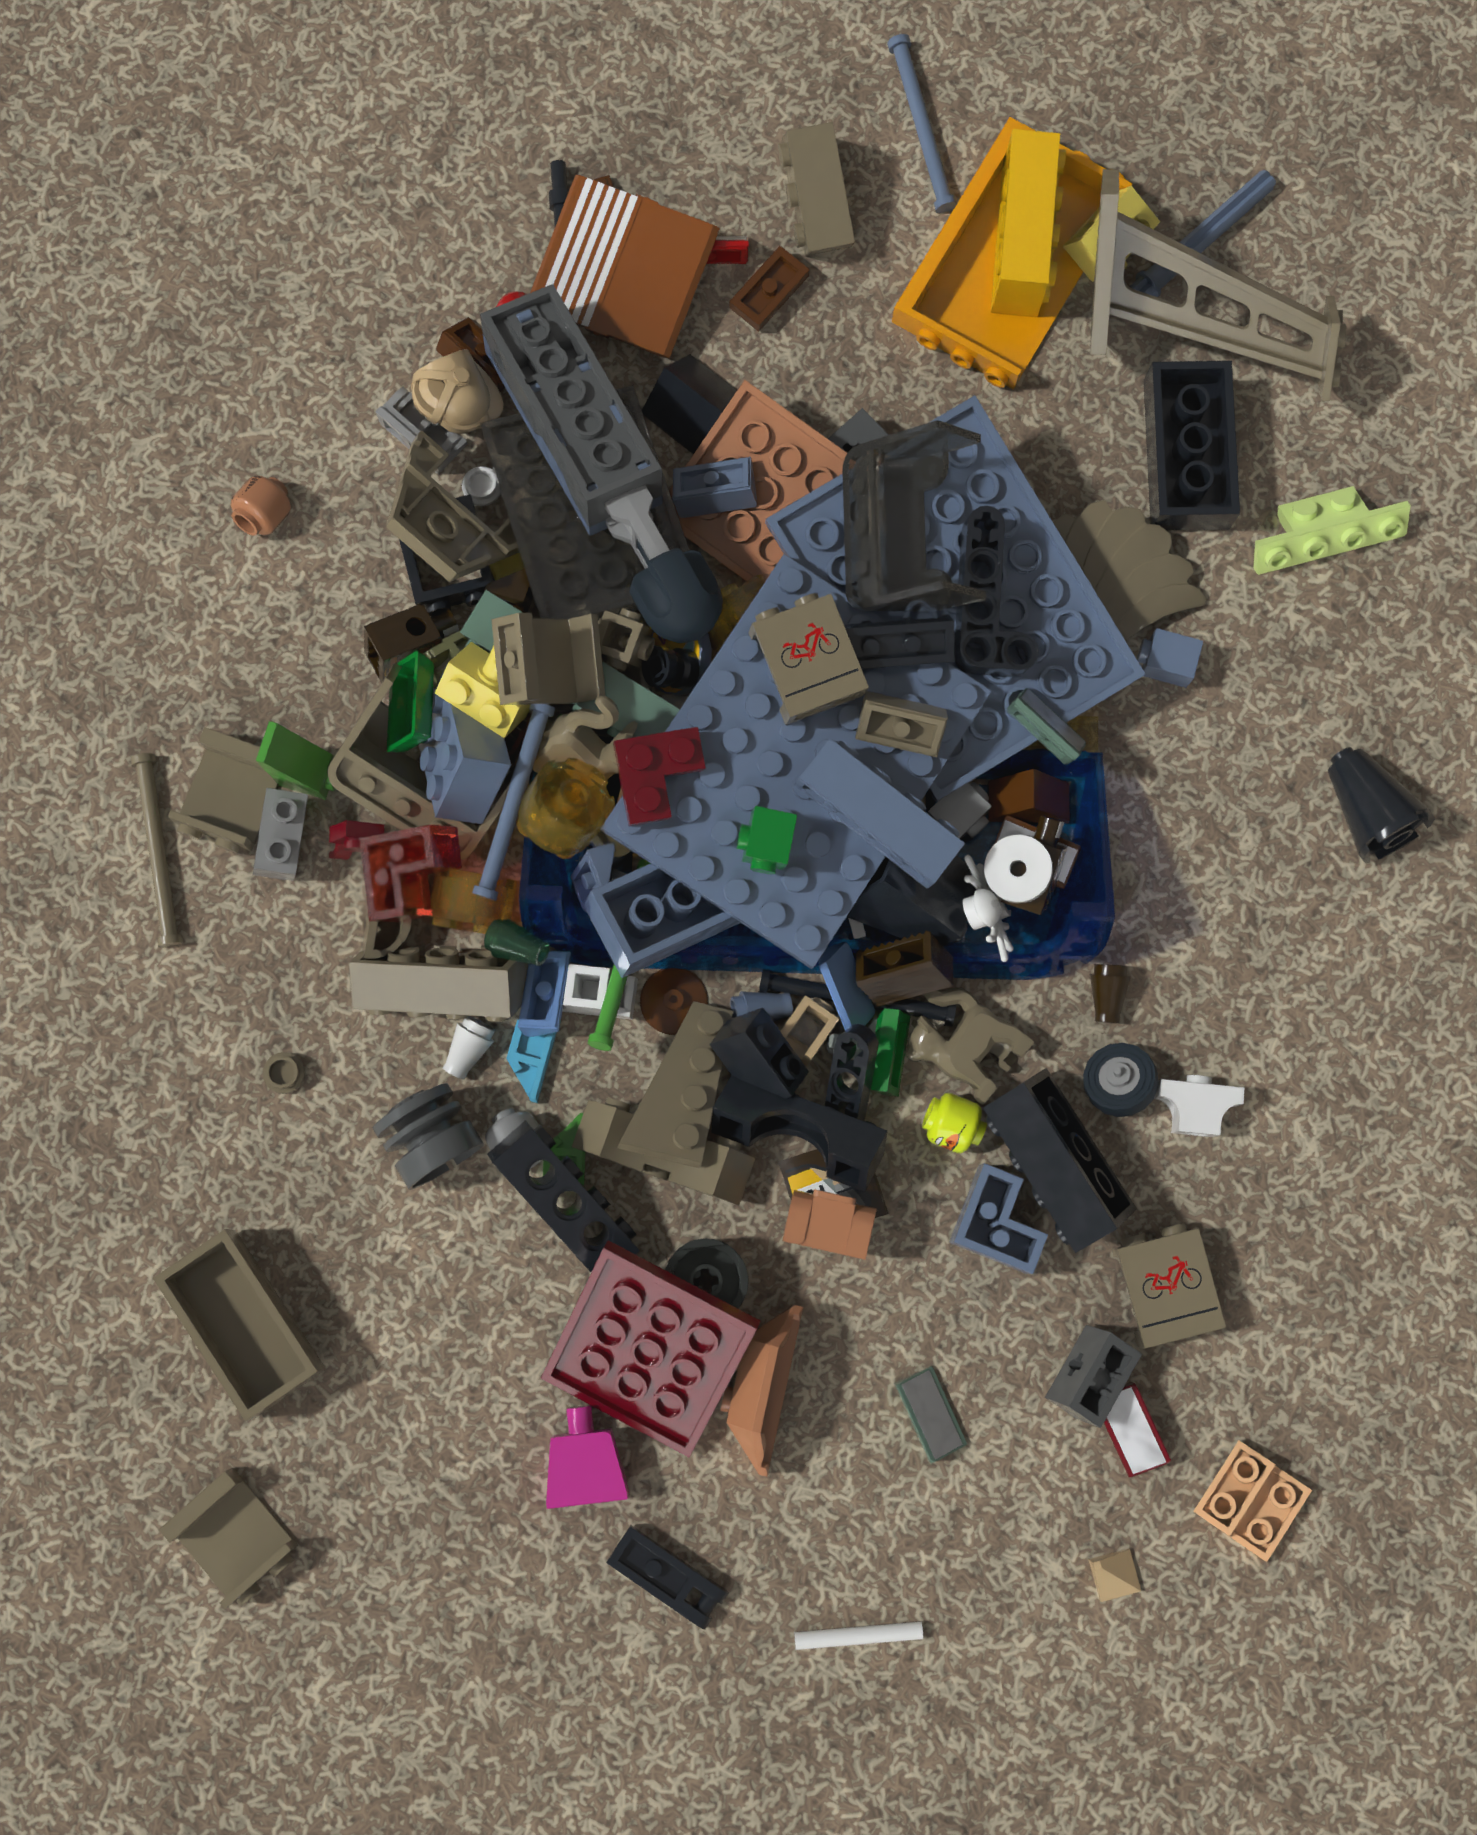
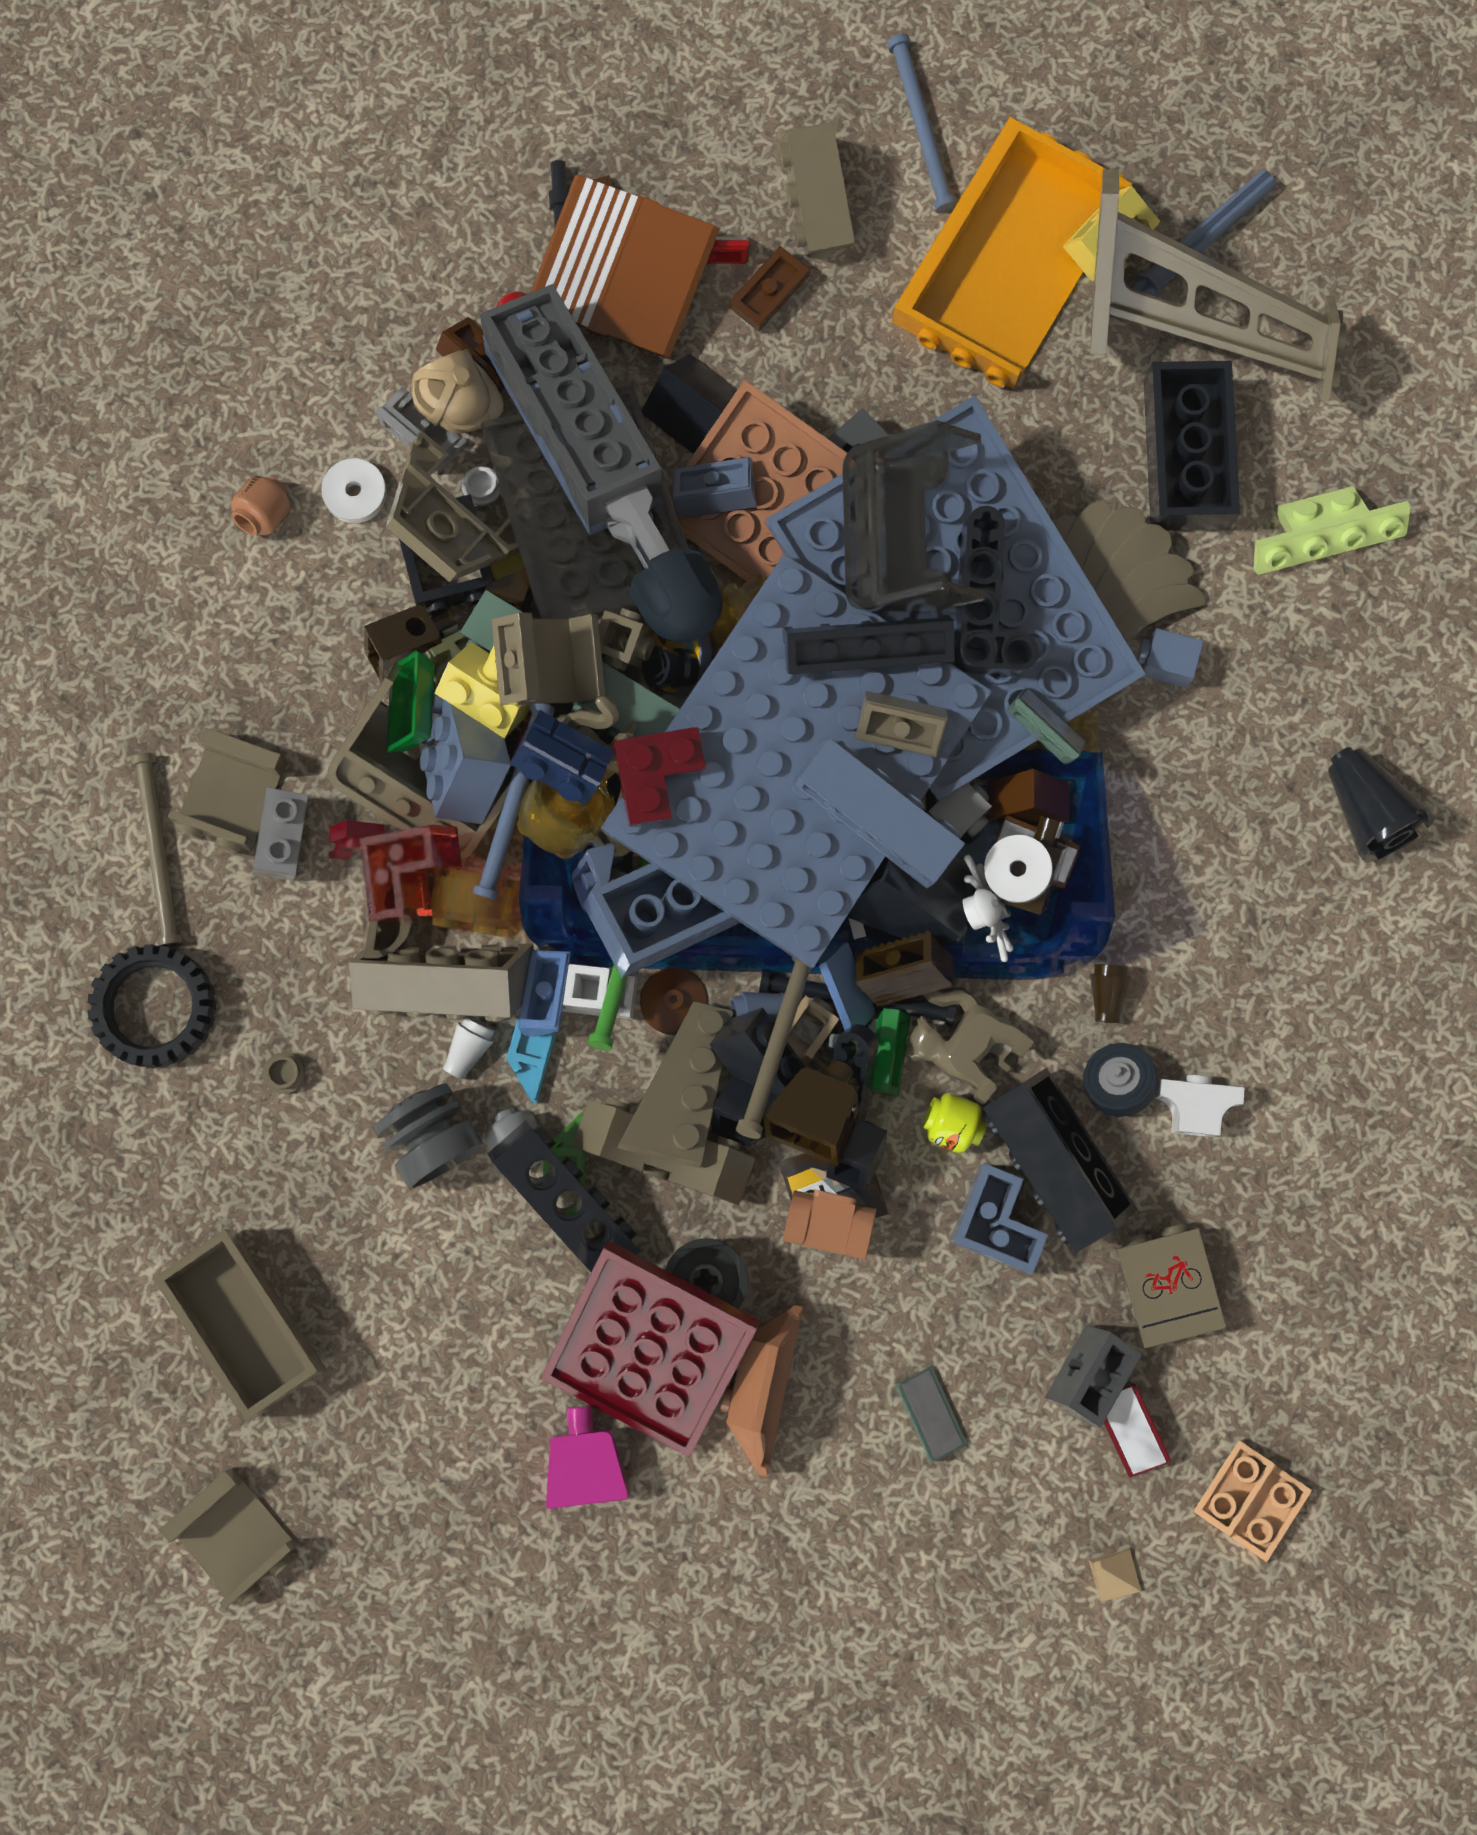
bright green slope [256,721,336,800] -> none
clear green cone [484,918,549,966] -> none
black plate [606,1525,729,1630] -> none
green brick [736,806,797,874] -> none
dark tan panel [748,593,869,725] -> none
white bar [794,1621,923,1650] -> none
yellow brick [991,129,1066,317] -> none
none -> black tyre [87,944,216,1068]
none -> white piece [321,458,387,523]
none -> dark blue brick [510,710,614,805]
none -> dark tan bar [736,957,816,1139]
none -> dark brown torso [763,1060,859,1167]

